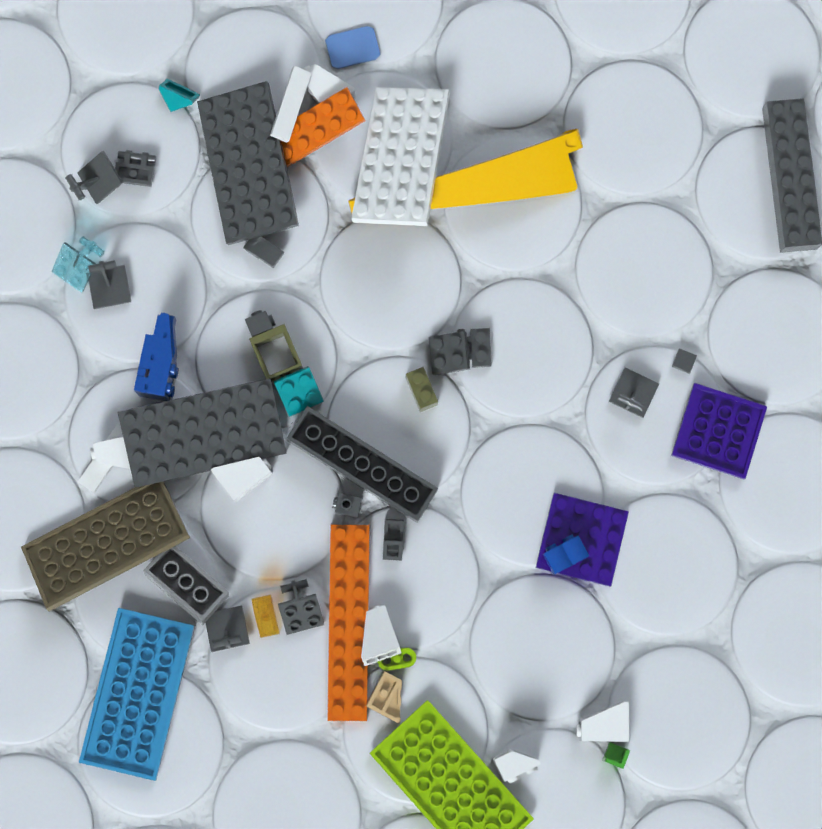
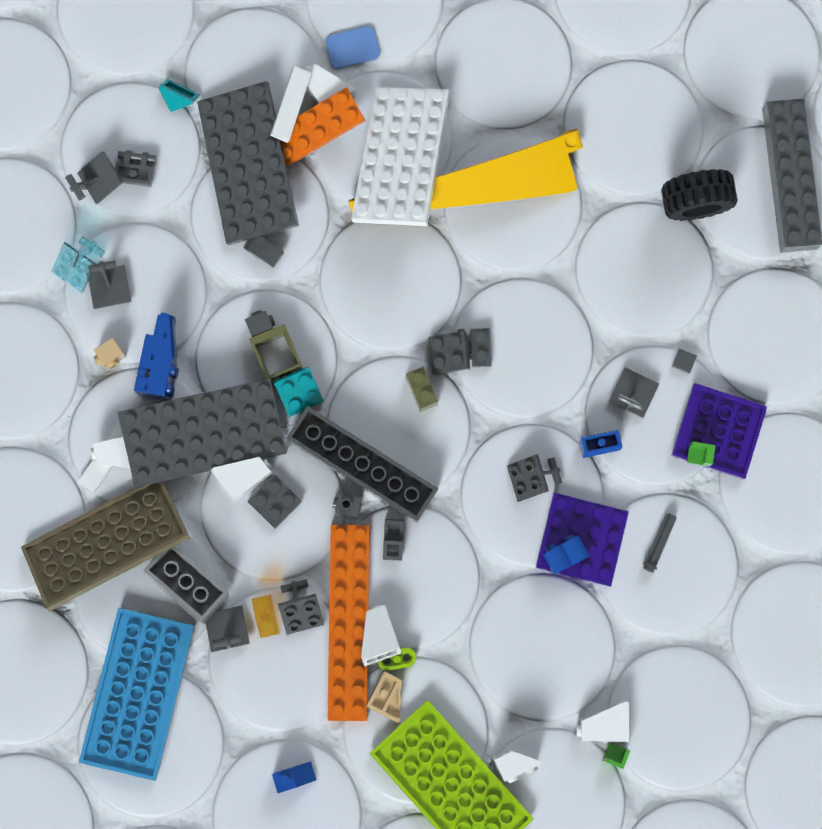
none -> tan brick [93,338,125,369]
none -> dark grey plate [247,474,302,529]
none -> blue slope [272,761,316,794]
none -> dark grey plate [507,454,562,502]
none -> blue brick [579,429,622,458]
none -> dark grey axle [643,513,677,573]
none -> black tyre [661,169,738,221]
none -> bright green panel [687,442,715,466]

